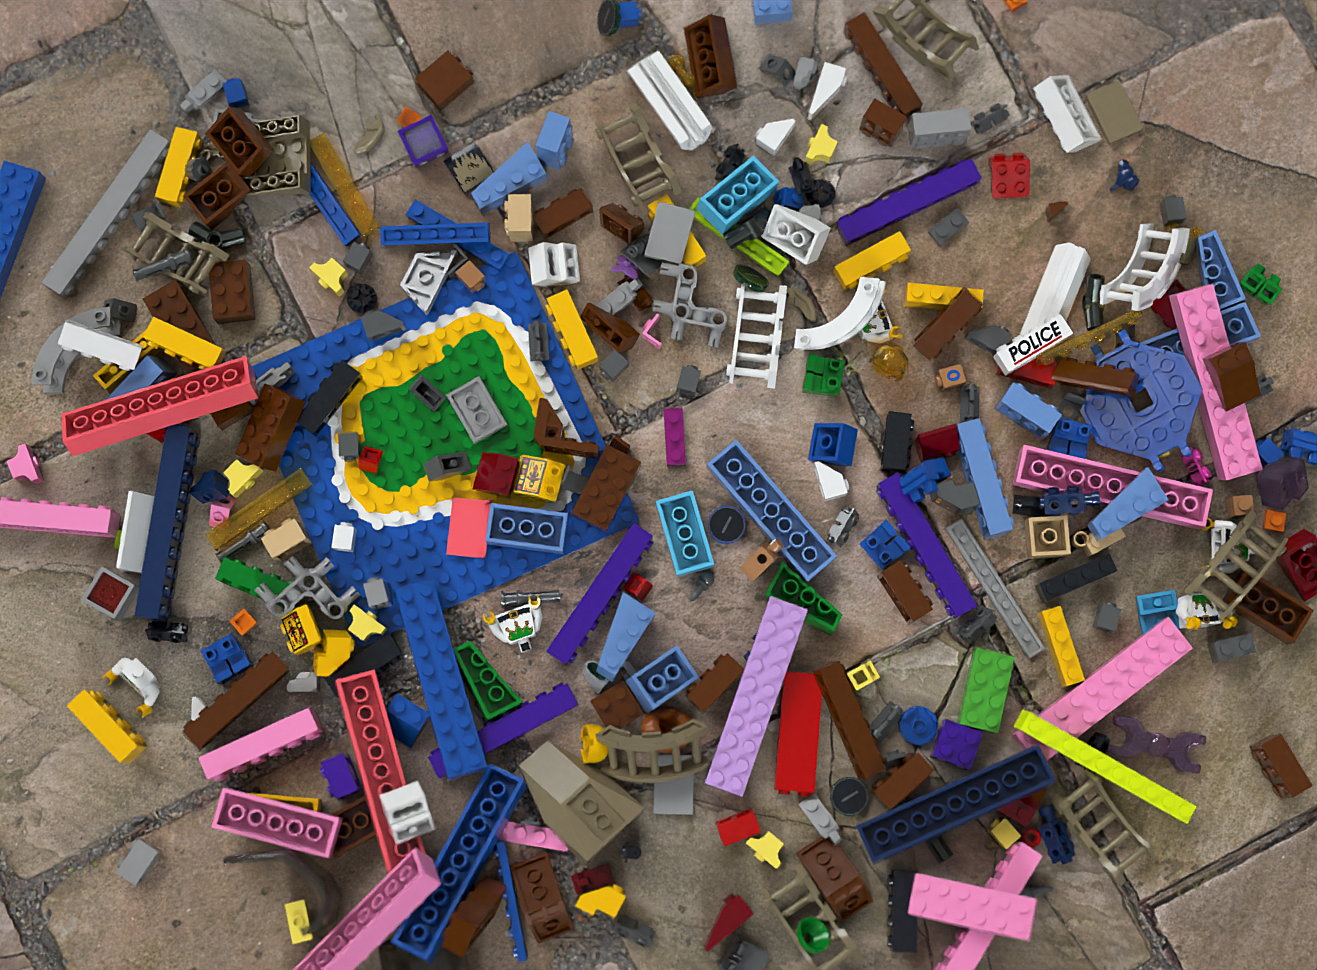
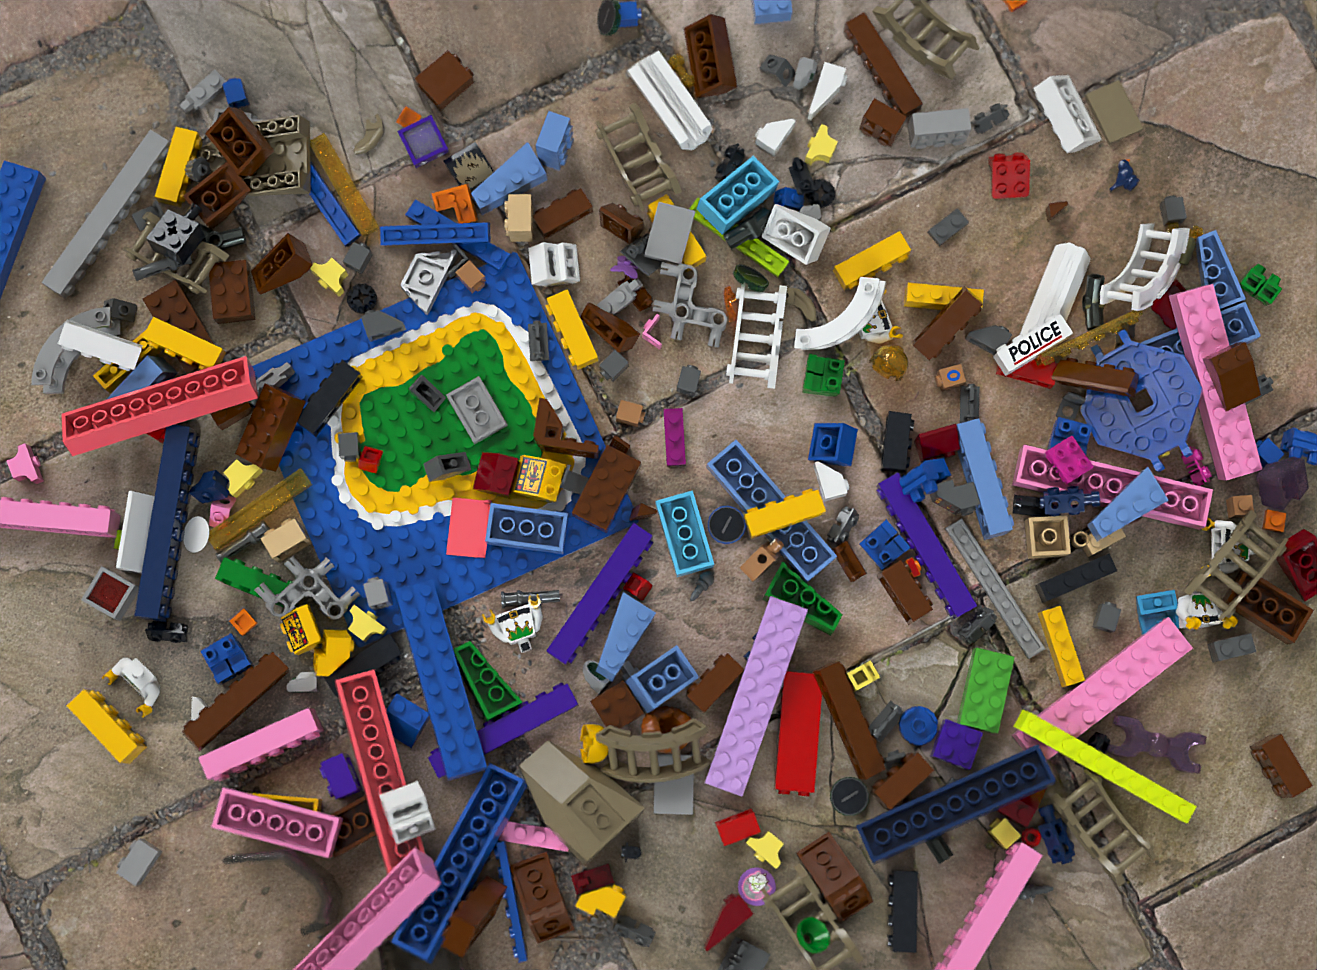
light yellow brick [285,899,314,944] -> none
white brick [332,522,357,552] -> none
light grey hinge [798,793,842,845] -> none
dark purple brick [836,158,982,246] -> none
bright pink brick [908,873,1038,942] -> none
medium blue brick [994,382,1062,440] -> none
none -> black brick [146,203,205,265]
none -> white sticker [183,516,209,553]
none -> reddish brown slope [251,233,313,294]
none -> orange plate [432,184,478,223]
none -> medium nougat brick [616,400,646,427]
none -> reddish brown slope [630,503,657,521]
none -> clear orange slope [724,286,737,323]
none -> sticker [738,868,776,906]
none -> yellow brick [744,488,826,539]
none -> reddish brown hinge [831,541,867,582]
none -> red plate [903,557,922,579]
none -> dark pink hinge [1045,436,1094,484]

